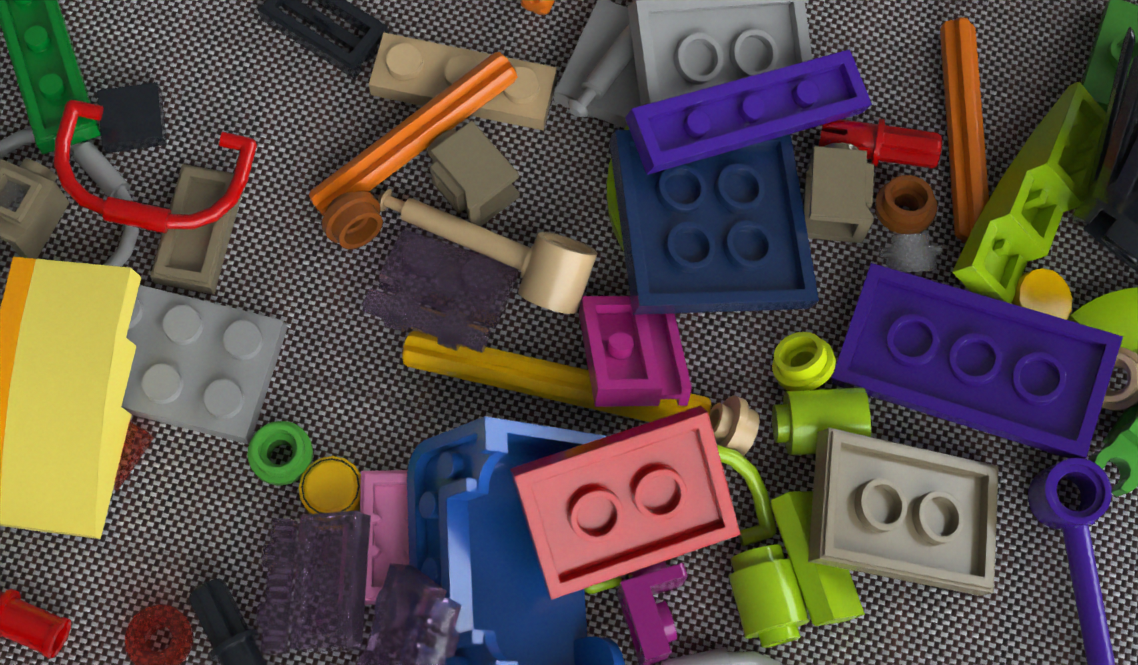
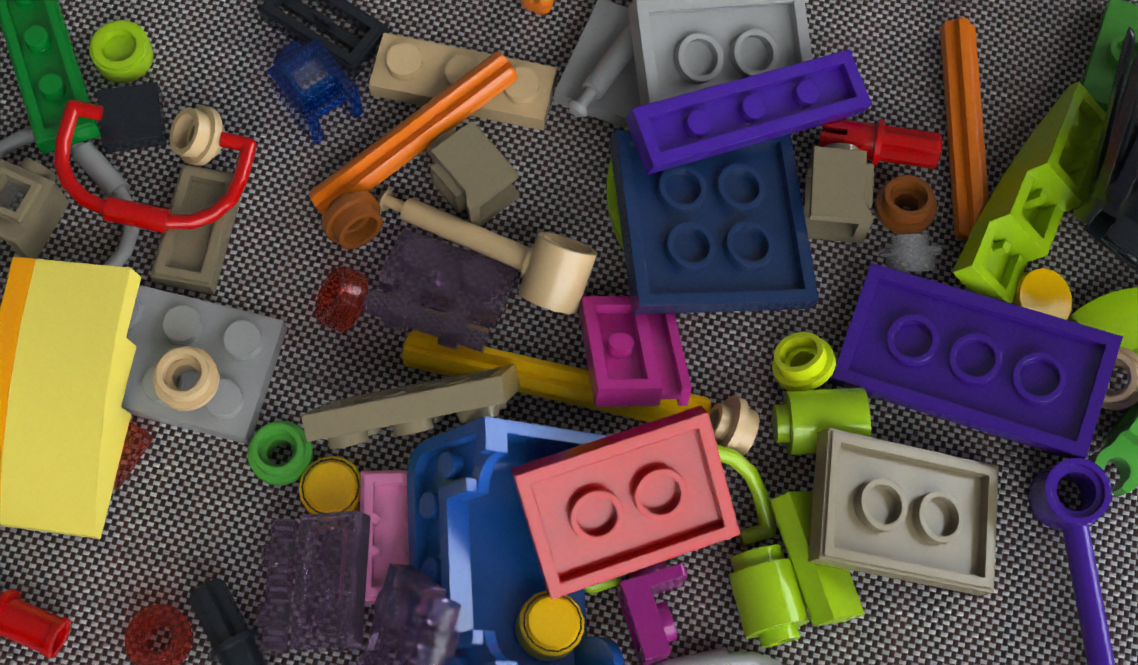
none -> lime tile [89,20,154,83]
none -> tan plate [153,346,220,411]
none -> tan plate [169,105,225,167]
none -> clear blue window [267,38,364,145]
none -> dark tan plate [301,364,520,449]
none -> clear red tile [315,266,368,332]
none -> yellow piece [515,590,584,661]

